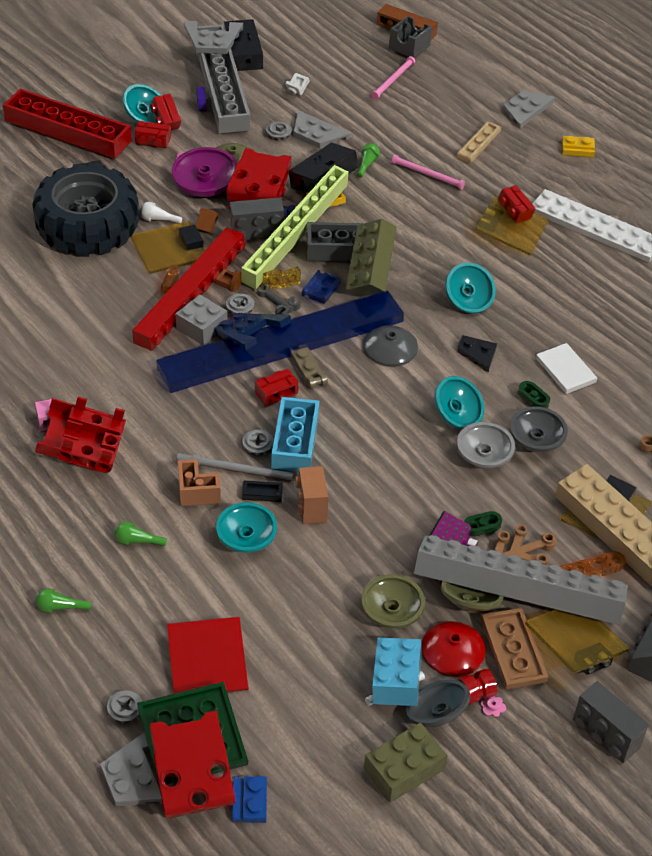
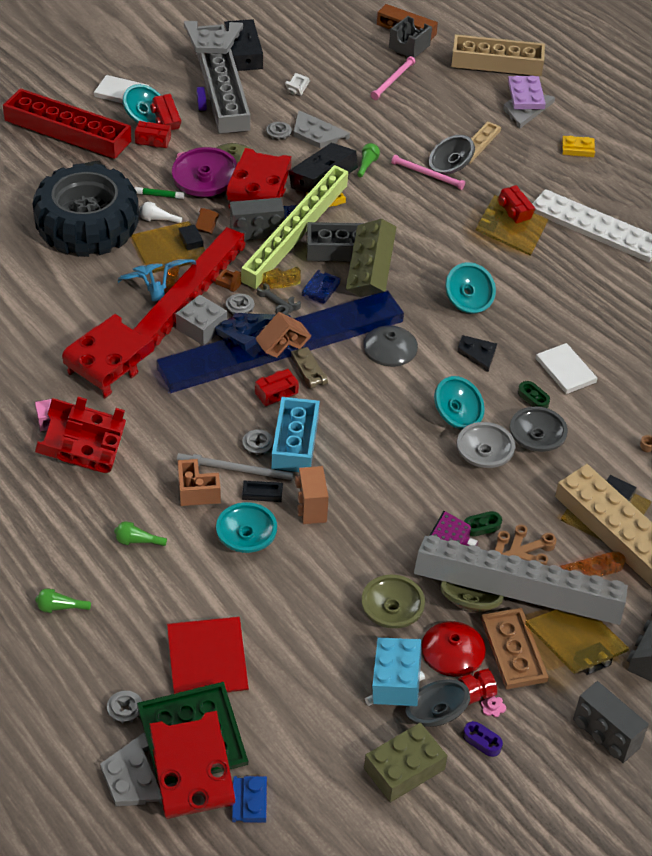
none -> red piece [62,314,154,399]
none -> white tile [94,75,149,104]
none -> dark azure plant [117,259,196,301]
none -> green bar [135,187,185,199]
none -> nougat brick [256,312,311,358]
none -> dark grey dish [429,135,475,174]
none -> tan brick [451,34,545,76]
none -> dark purple beam [463,721,503,757]
none -> lavender plate [508,76,546,109]

